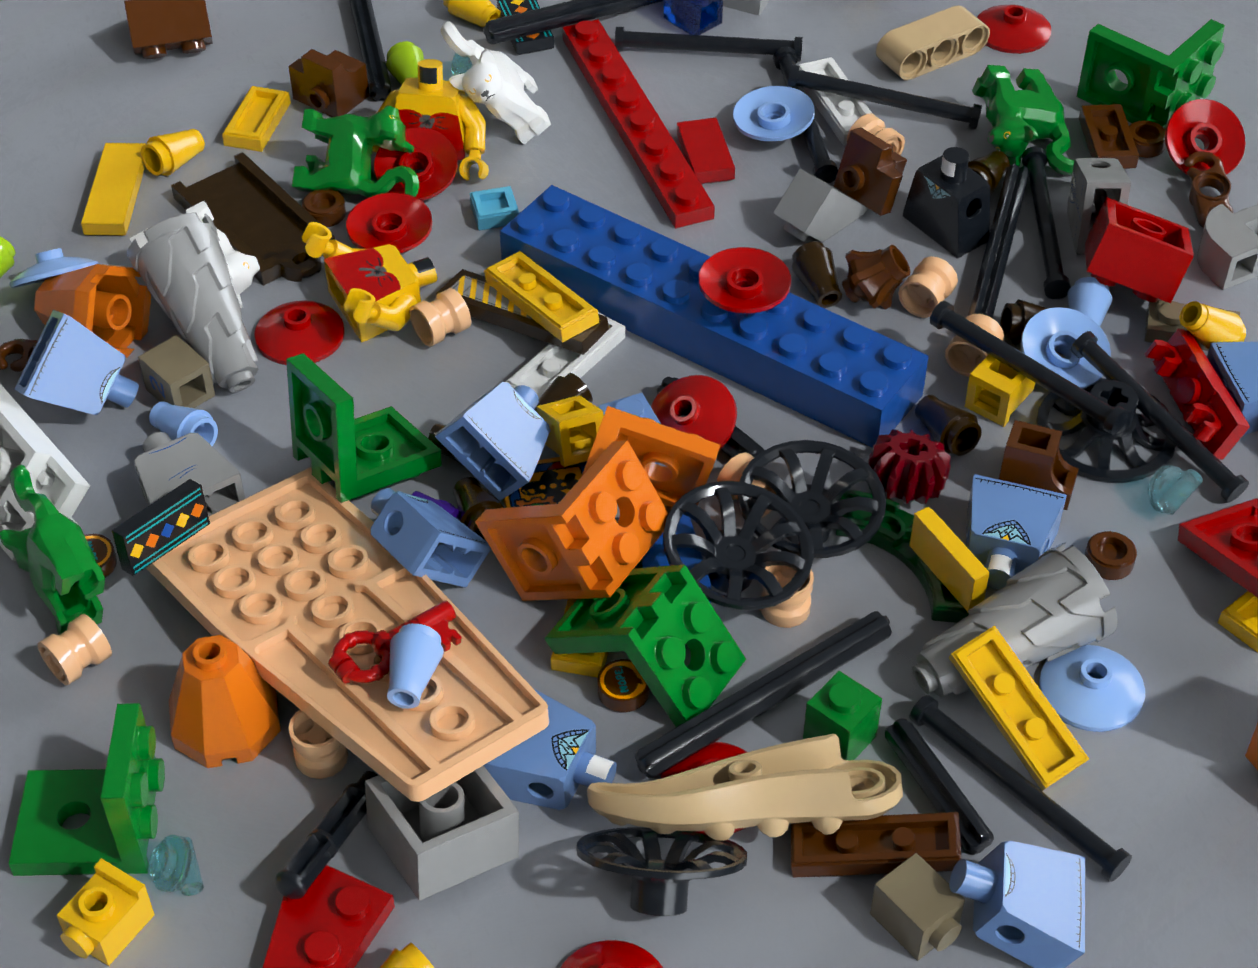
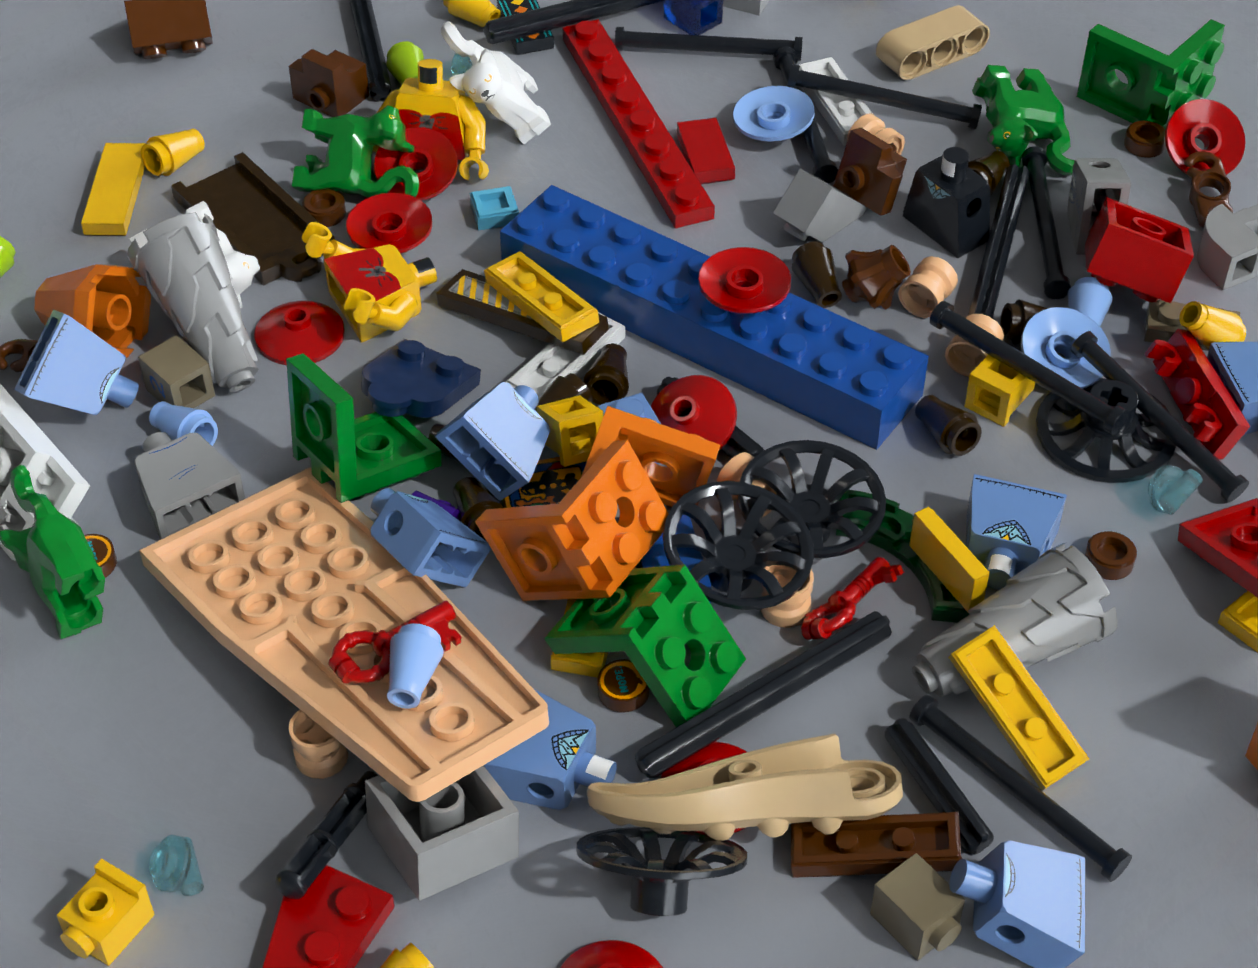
green bracket [8,703,165,876] -> none
light blue dish [10,248,99,288] -> none
light nougat wheel [37,614,112,685] -> none
black tile [112,479,210,576] -> none
orange cone [169,635,281,768] -> none
yellow tile [222,86,291,152] -> none
light nougat wheel [409,288,471,347] -> none
green brick [803,671,882,761] -> none
dark red gear [868,429,951,505] -> none
red dish [977,5,1051,54] -> none
reddish brown brick [999,420,1079,510] -> none
light blue dish [1039,645,1145,732] -> none
reddish brown plate [1079,104,1139,169] -> none
none -> dark blue plate [361,339,481,418]
none -> dark brown cone [583,343,629,405]
none -> red piece [801,557,904,640]

